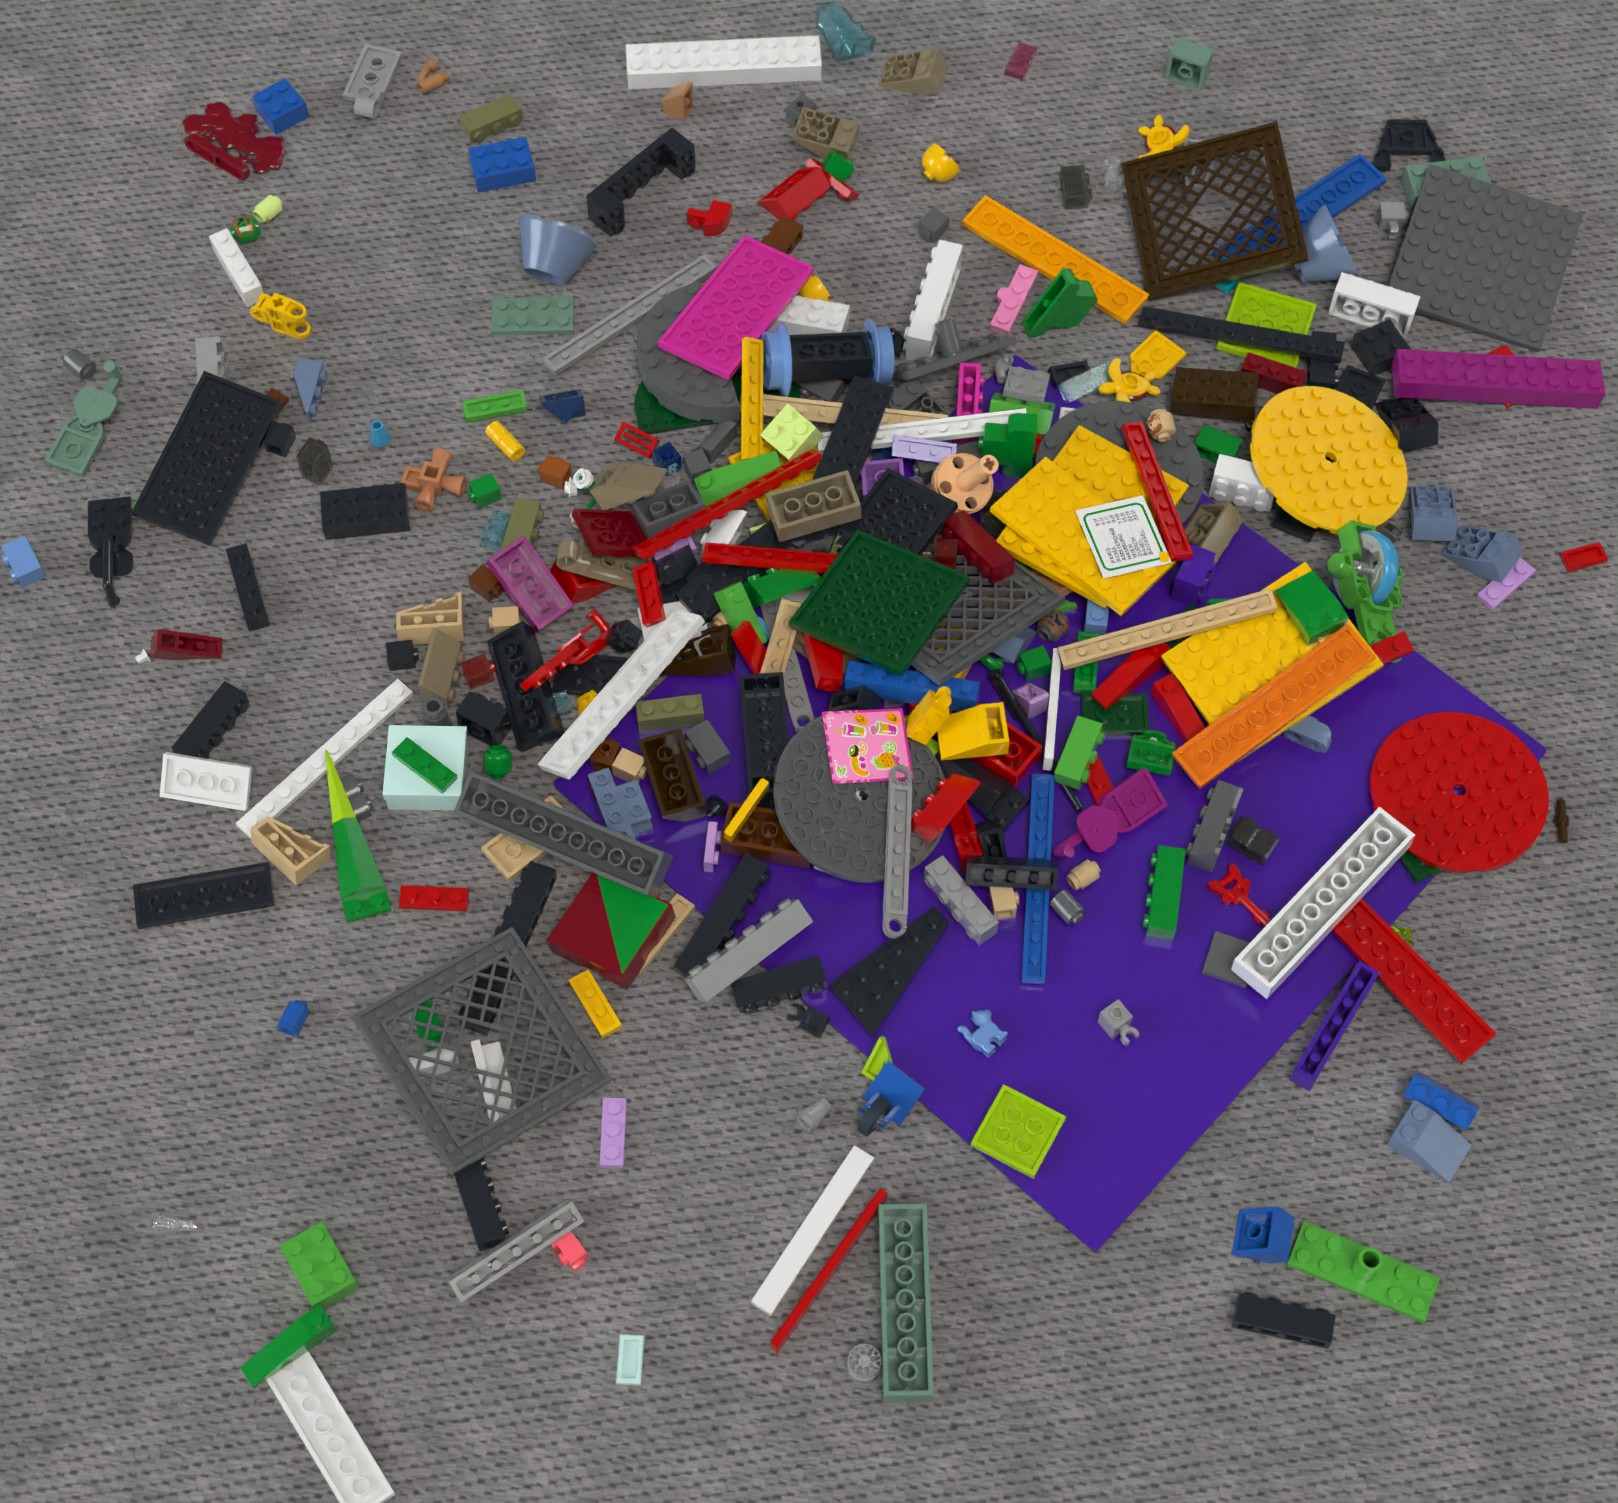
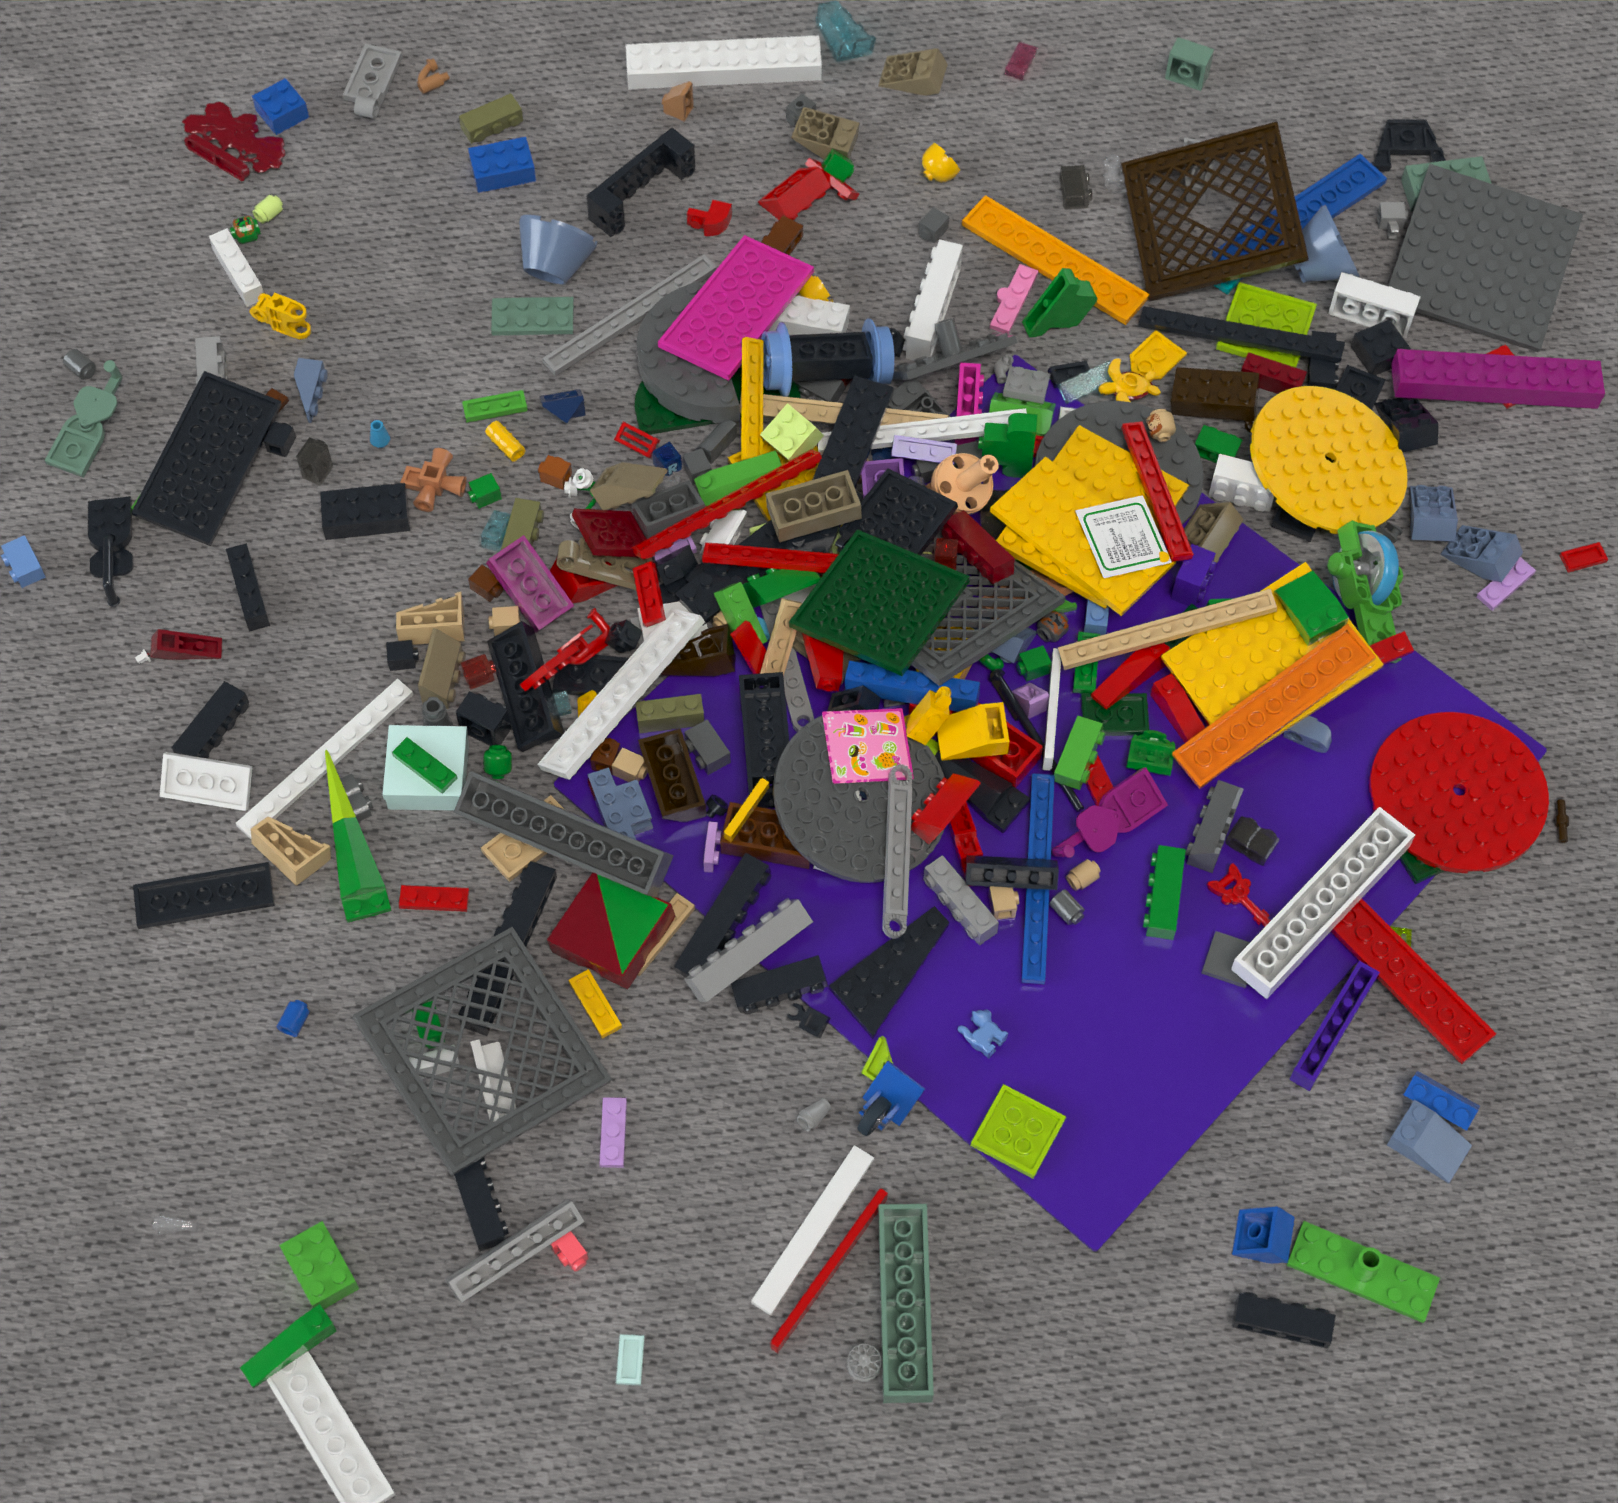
black slope [974,819,1007,857] -> none
light grey brick [1098,999,1139,1046] -> none
yellow animal [1138,115,1190,158] -> none

